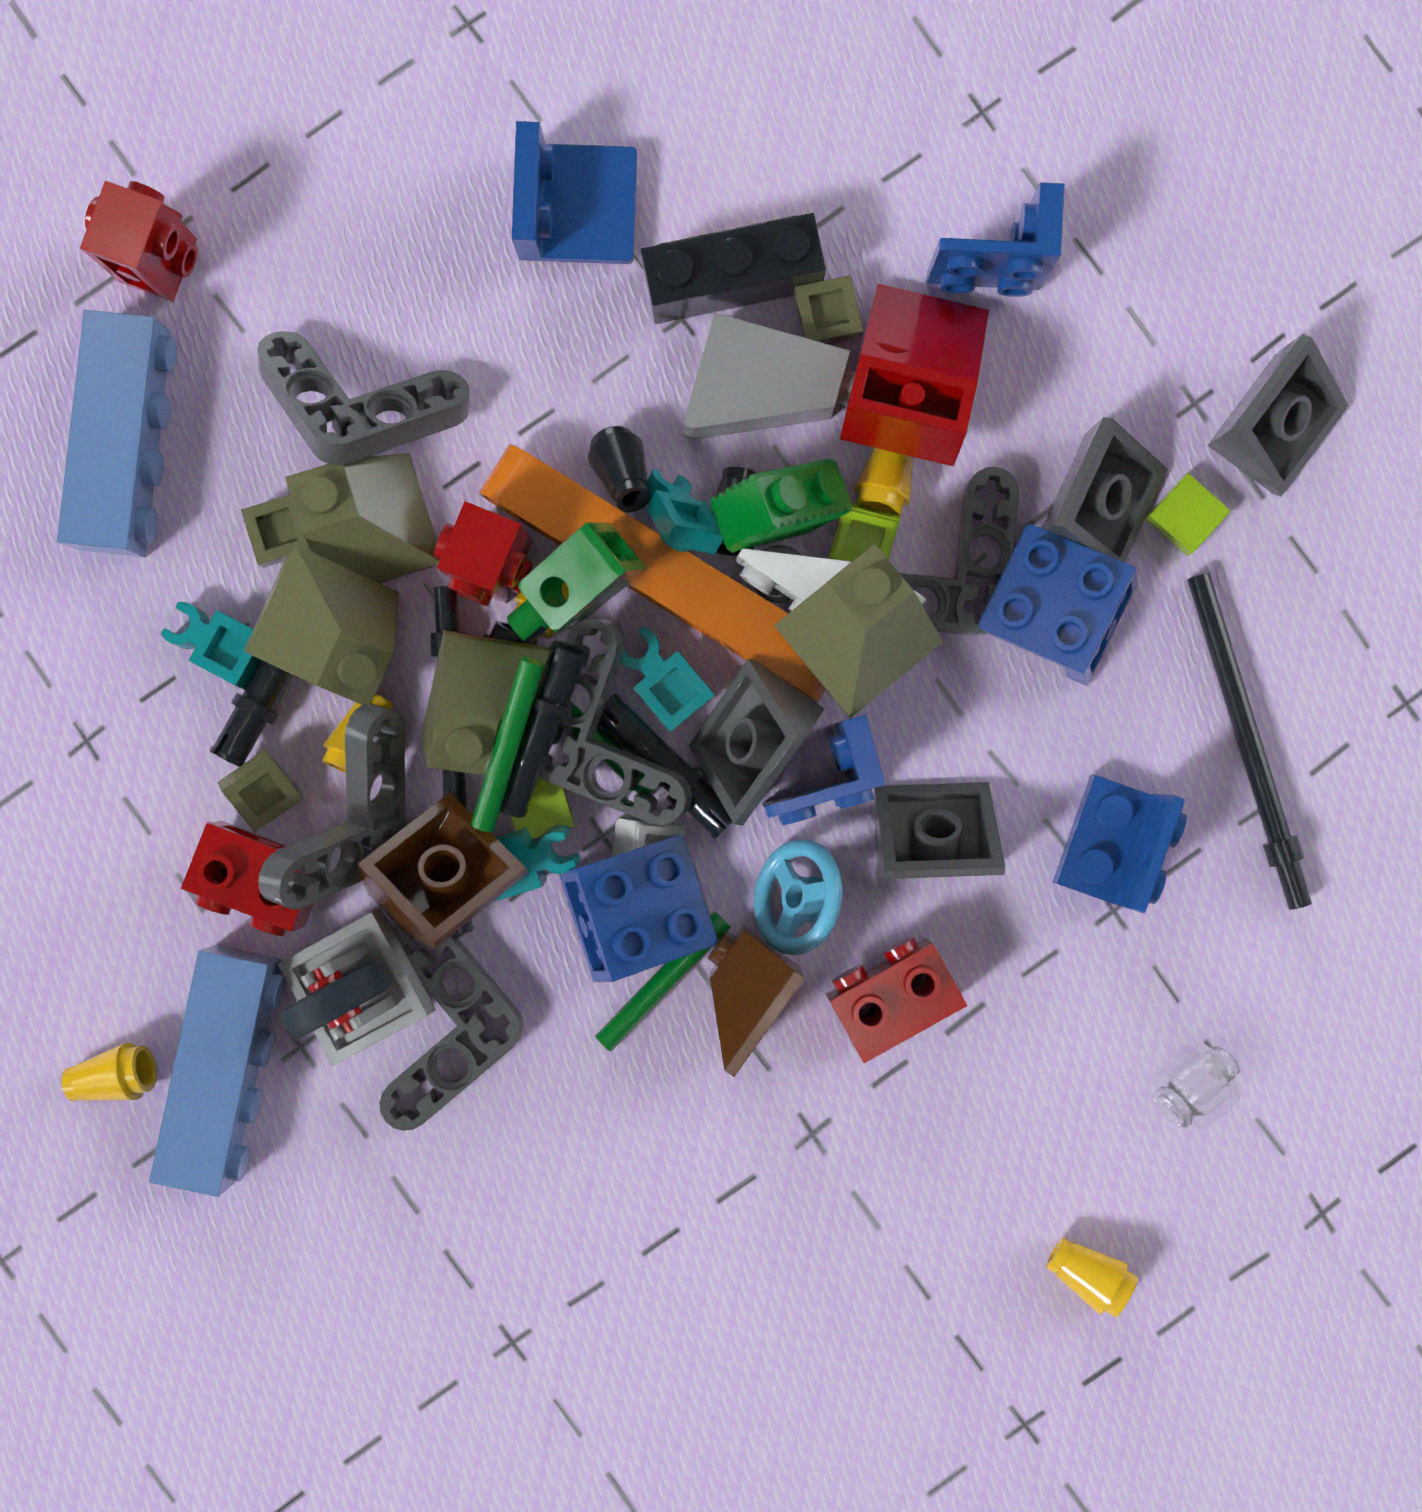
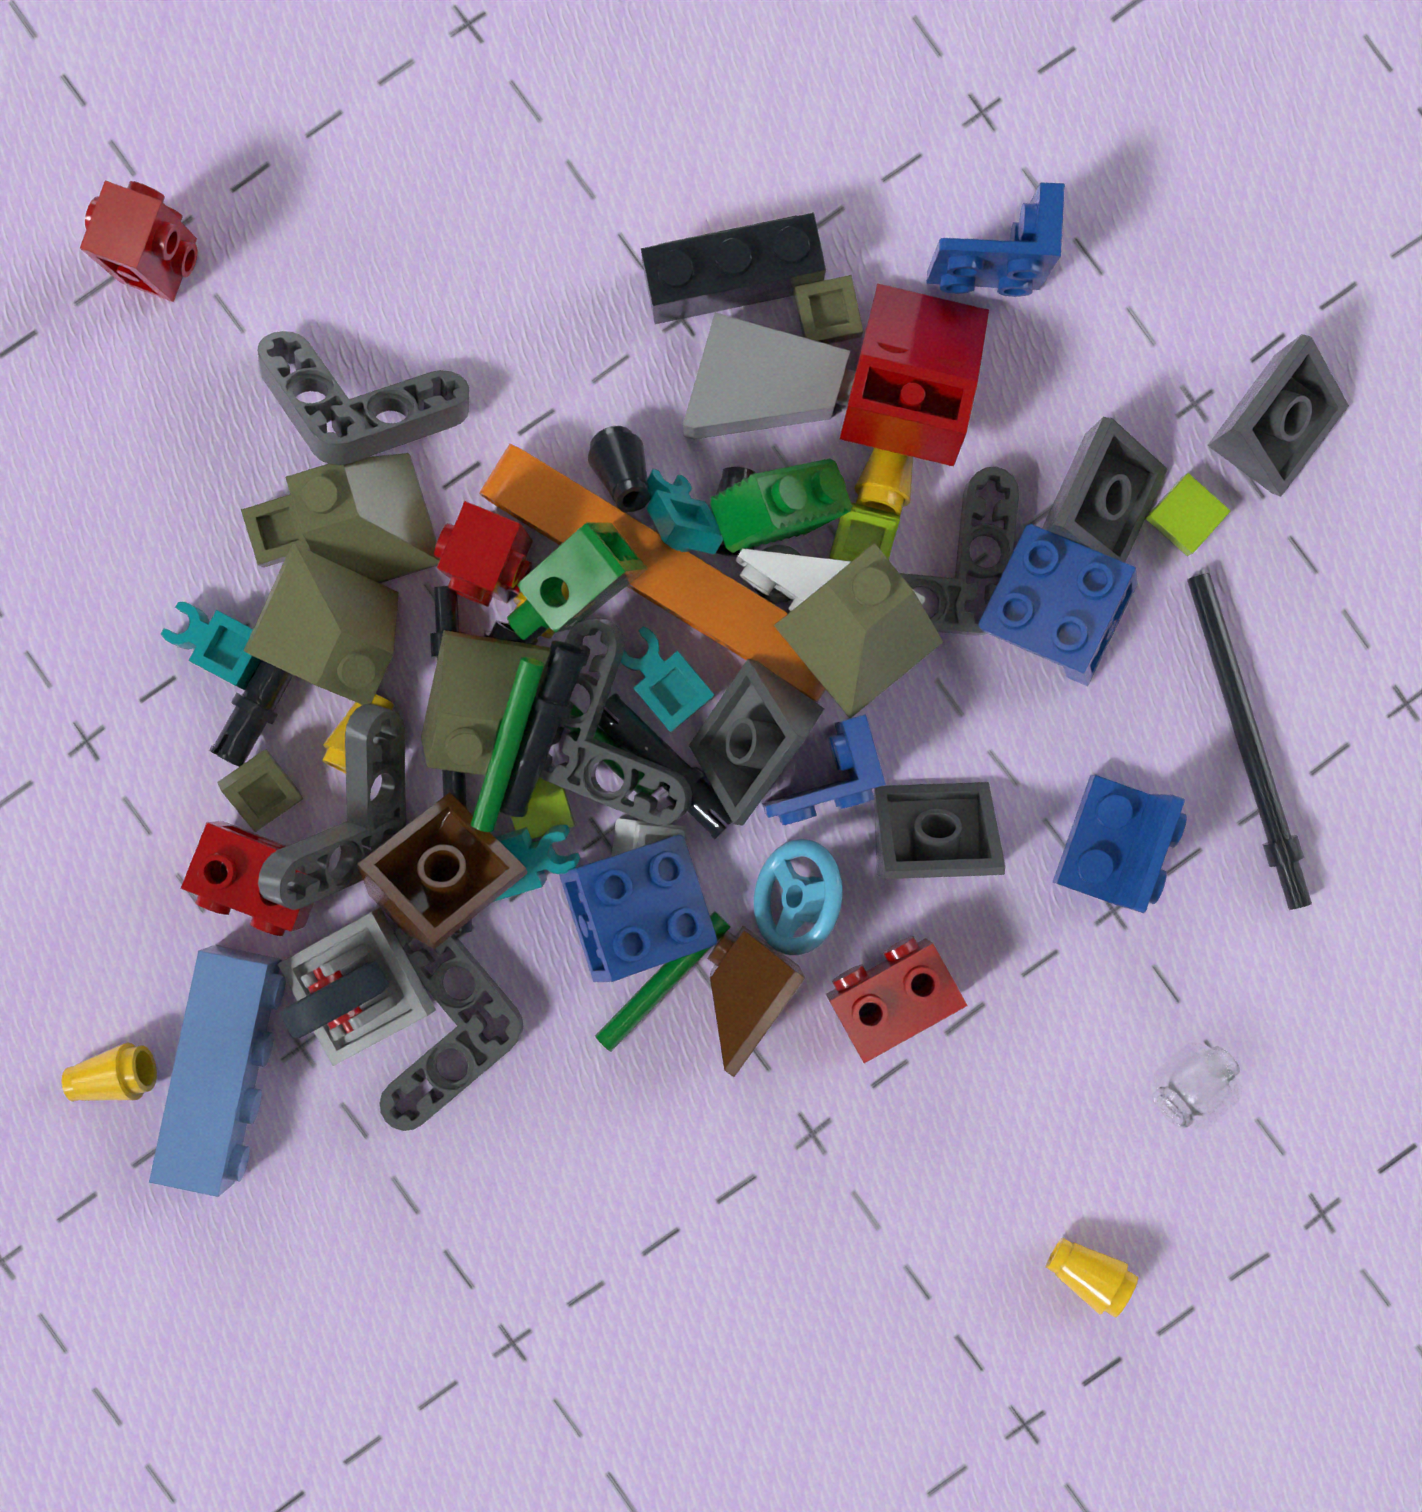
medium blue brick [57,309,177,558] -> none
blue bracket [512,121,637,264] -> none

